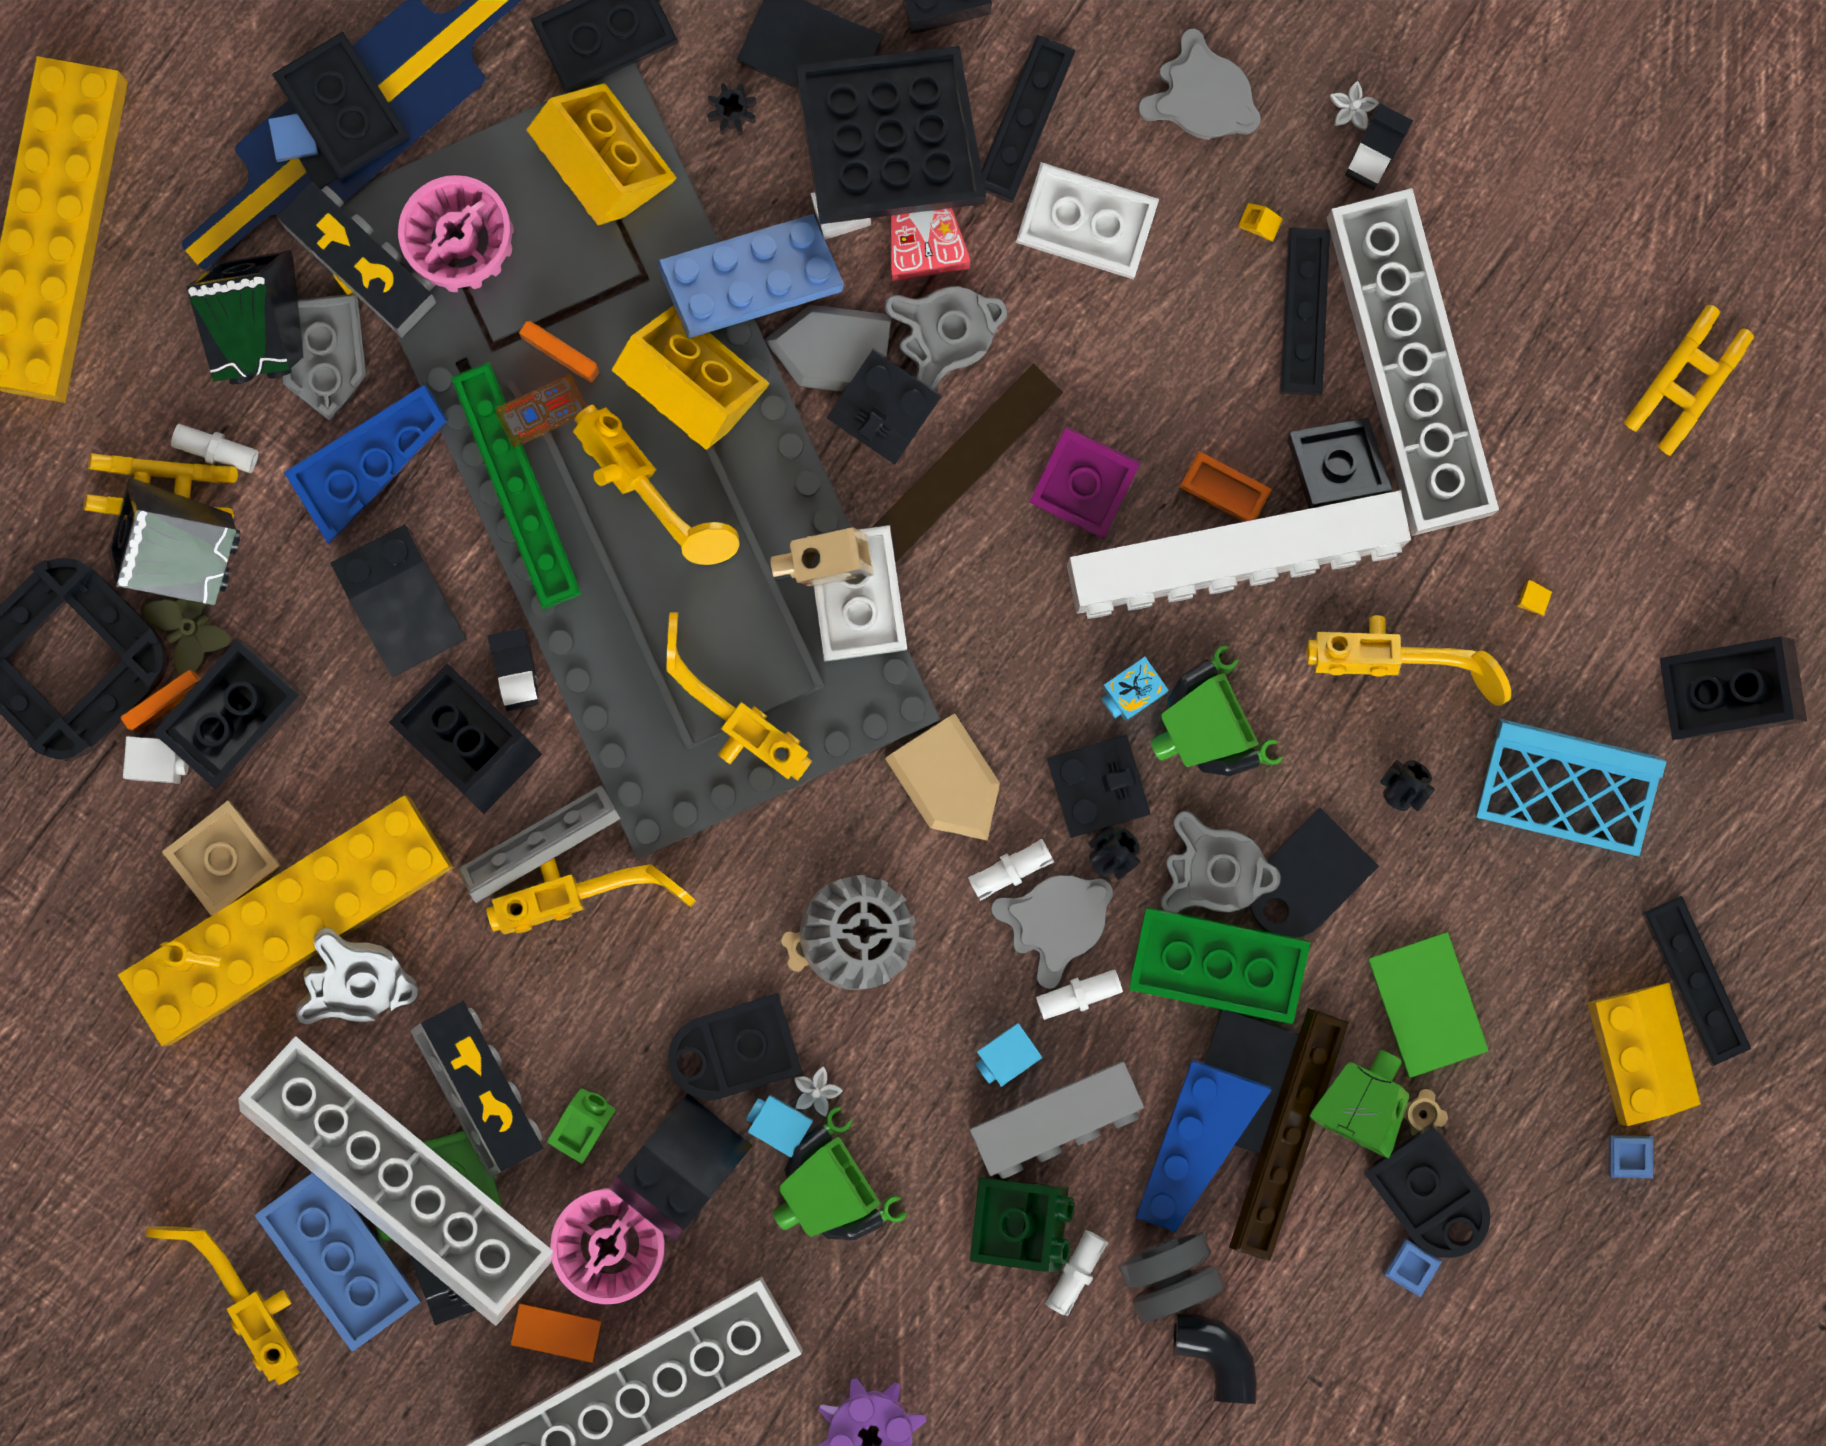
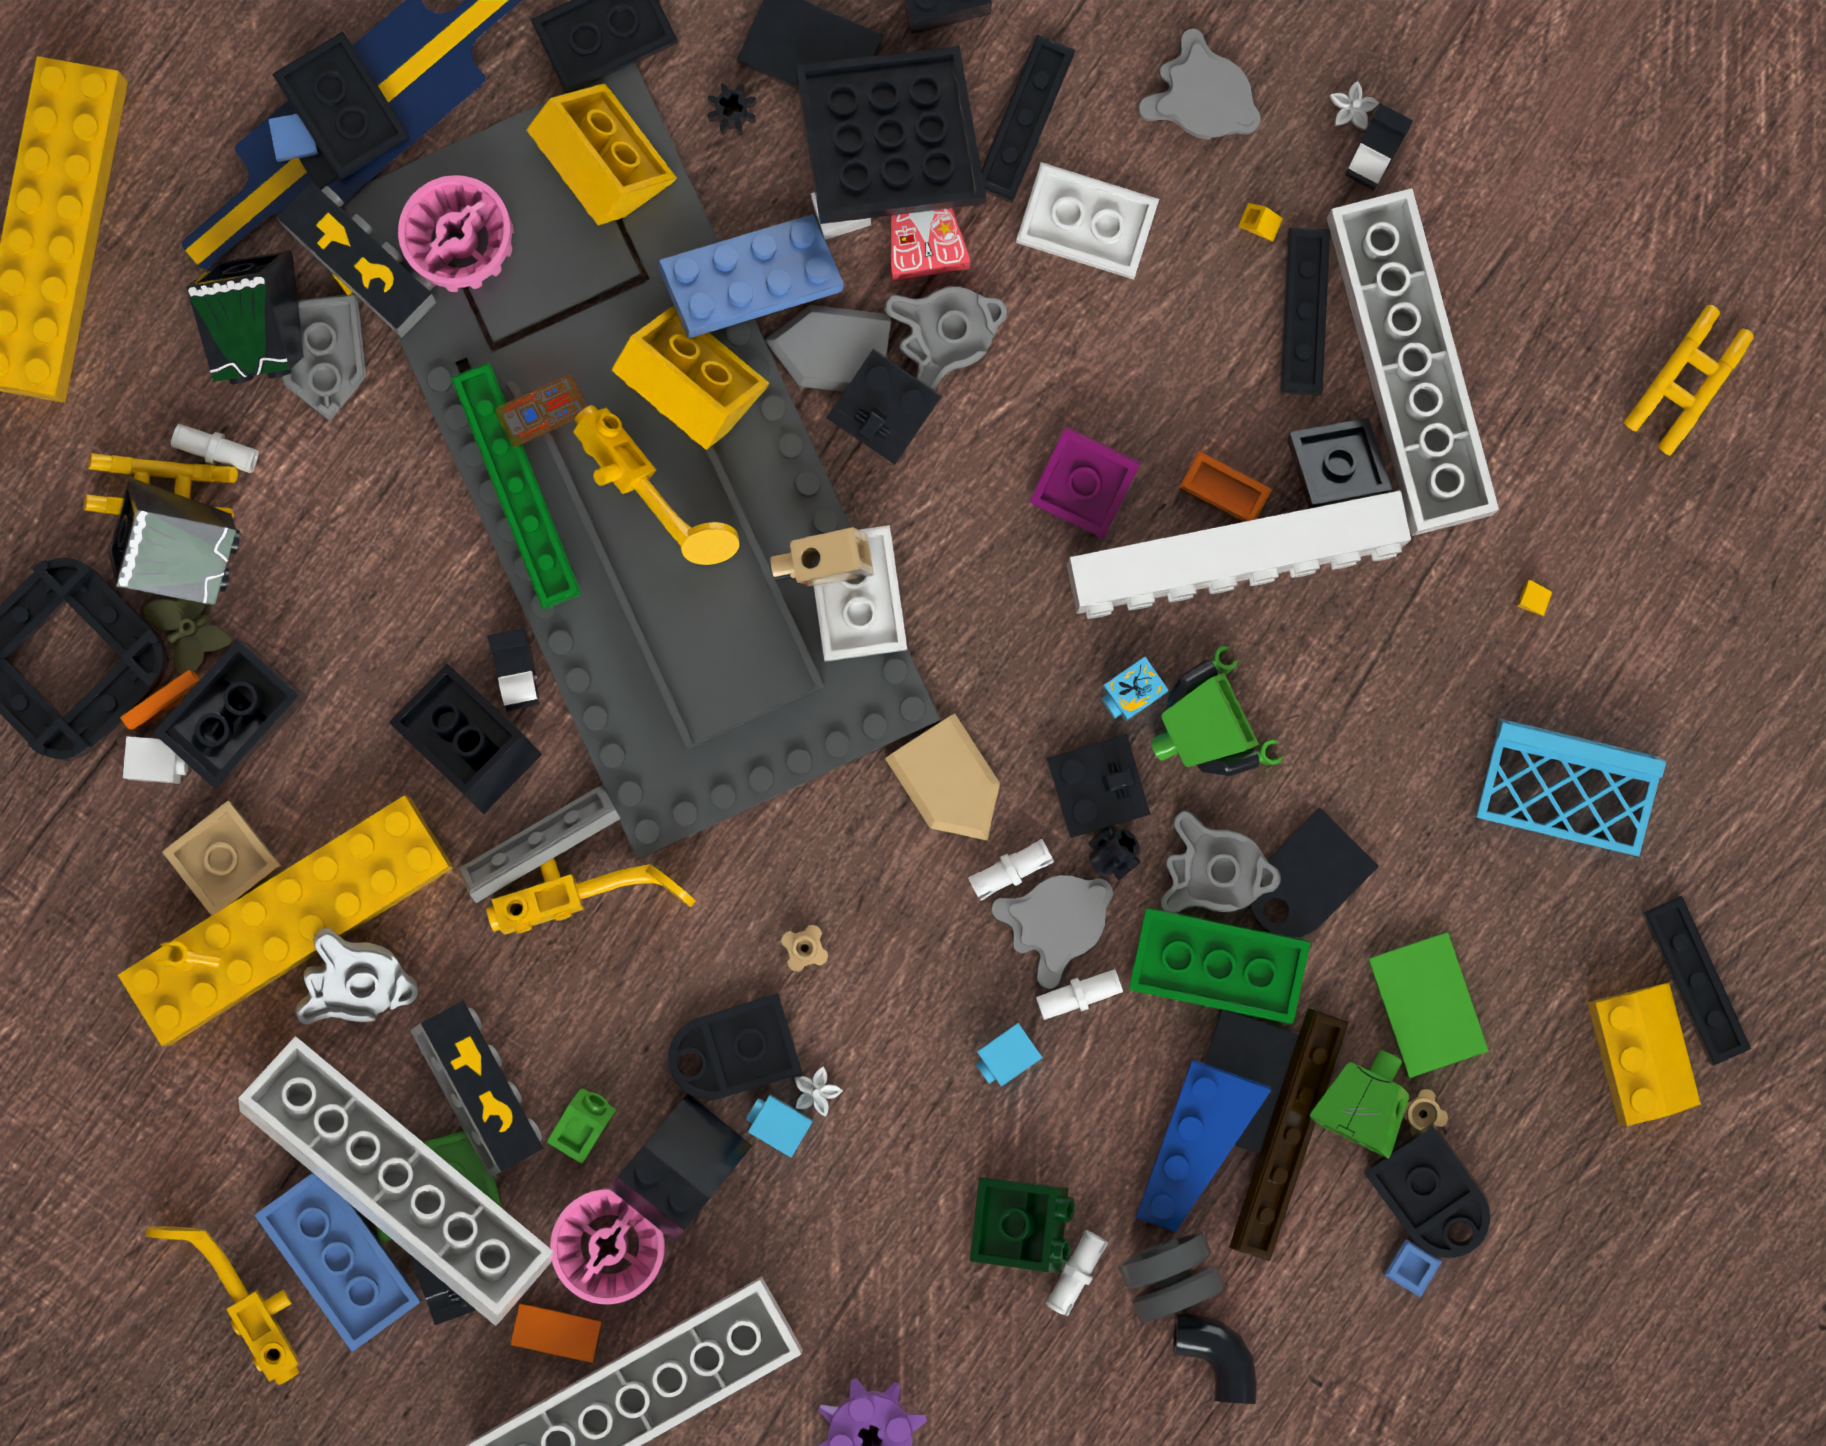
blue wing [284,385,448,543] -> none
black slope [330,524,467,678] -> none
orange tile [519,321,600,384] -> none
yellow piece [667,612,812,781] -> none
bright green torso [773,1108,907,1241] -> none
light grey gear [800,875,916,990] -> none
dark brown tile [871,363,1063,564] -> none
light grey brick [969,1061,1144,1180] -> none
yellow piece [1306,615,1511,706] -> none
black gear [1380,760,1435,811] -> none
medium blue tile [1609,1135,1653,1178] -> none
black slope [1660,636,1807,740] -> none

